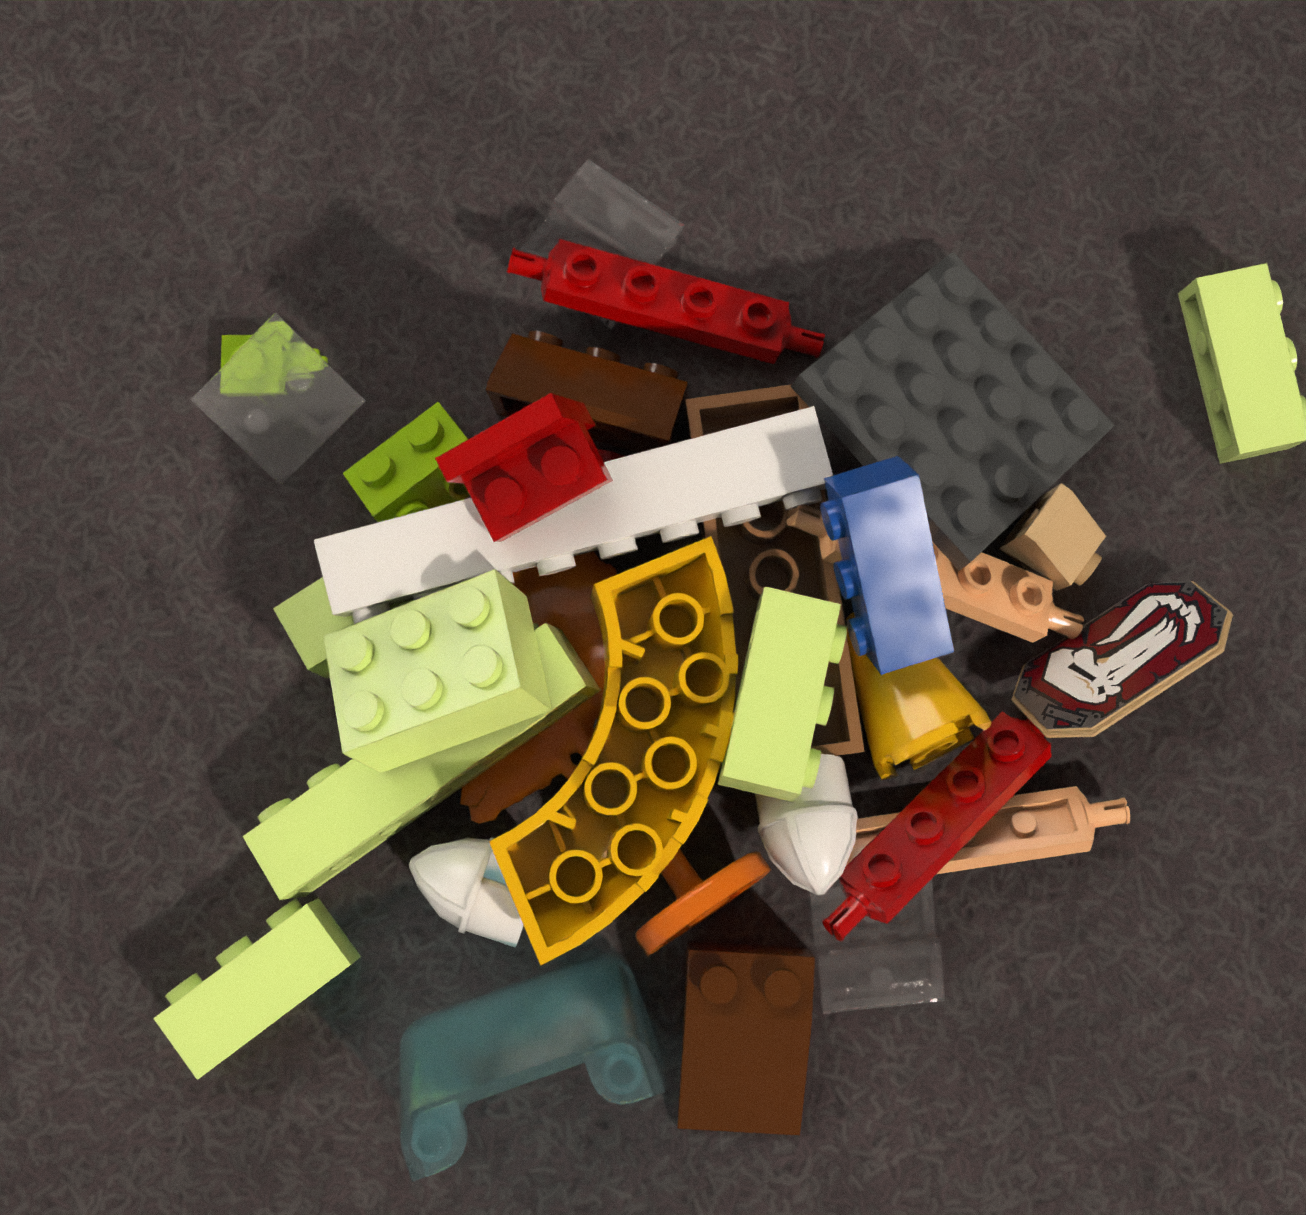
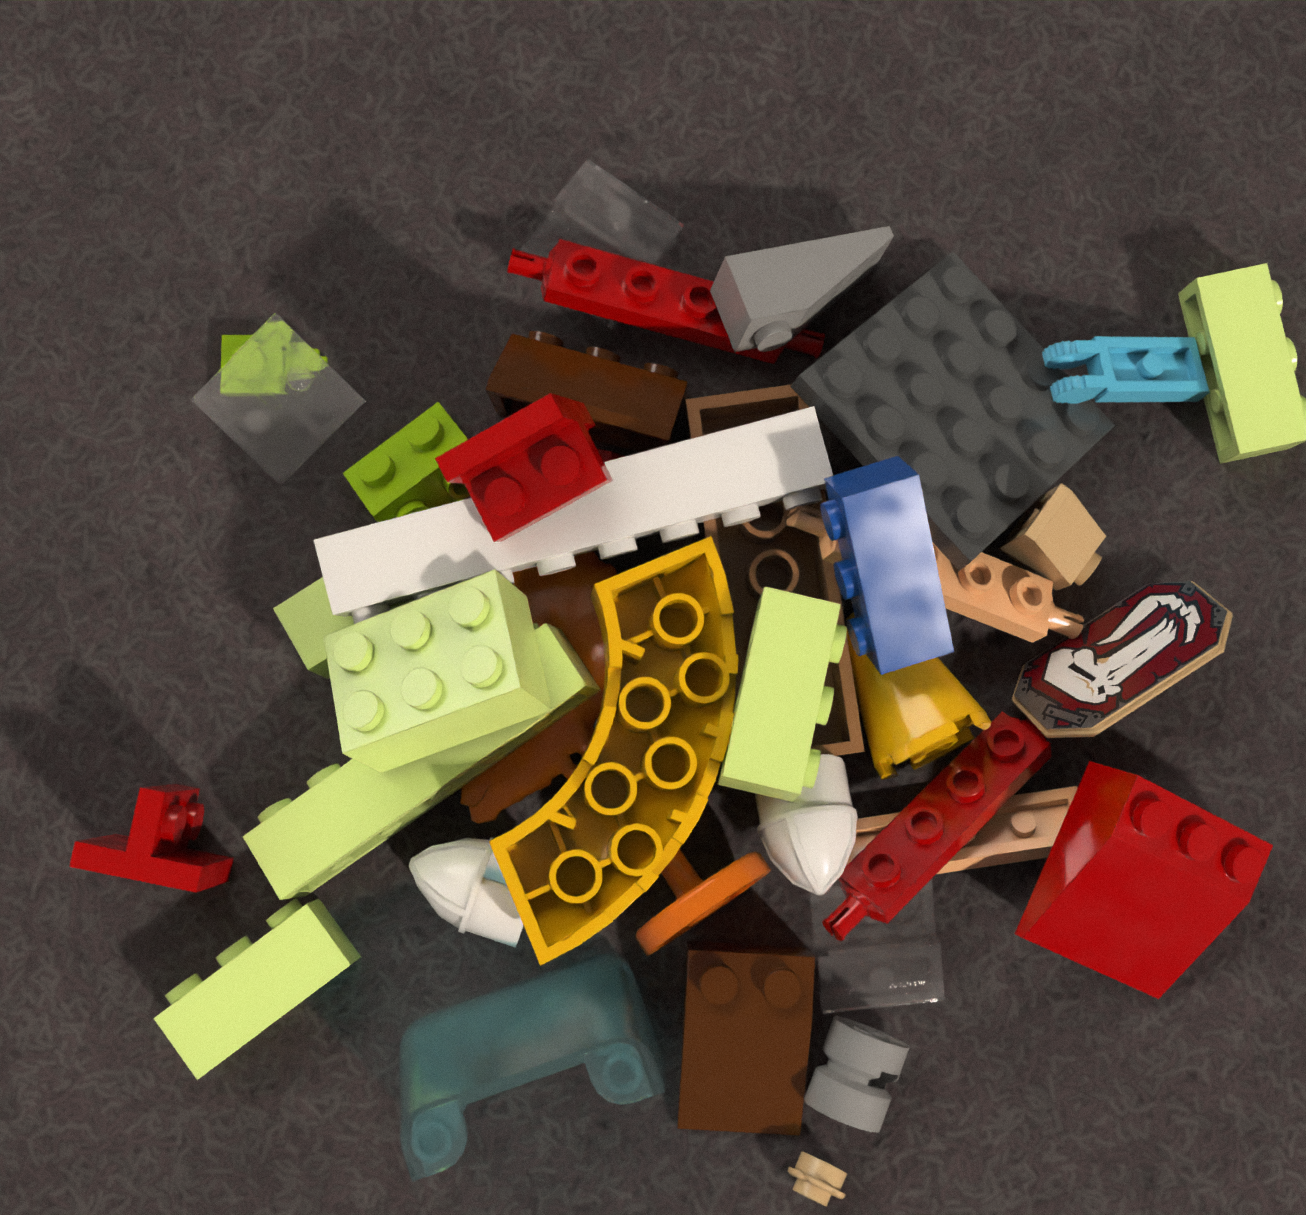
none -> red bracket [69,784,234,892]
none -> light grey slope [710,226,894,352]
none -> tan plate [788,1151,847,1207]
none -> light grey wheel [804,1016,910,1133]
none -> red slope [1015,761,1273,999]
none -> medium azure hinge [1042,336,1210,404]

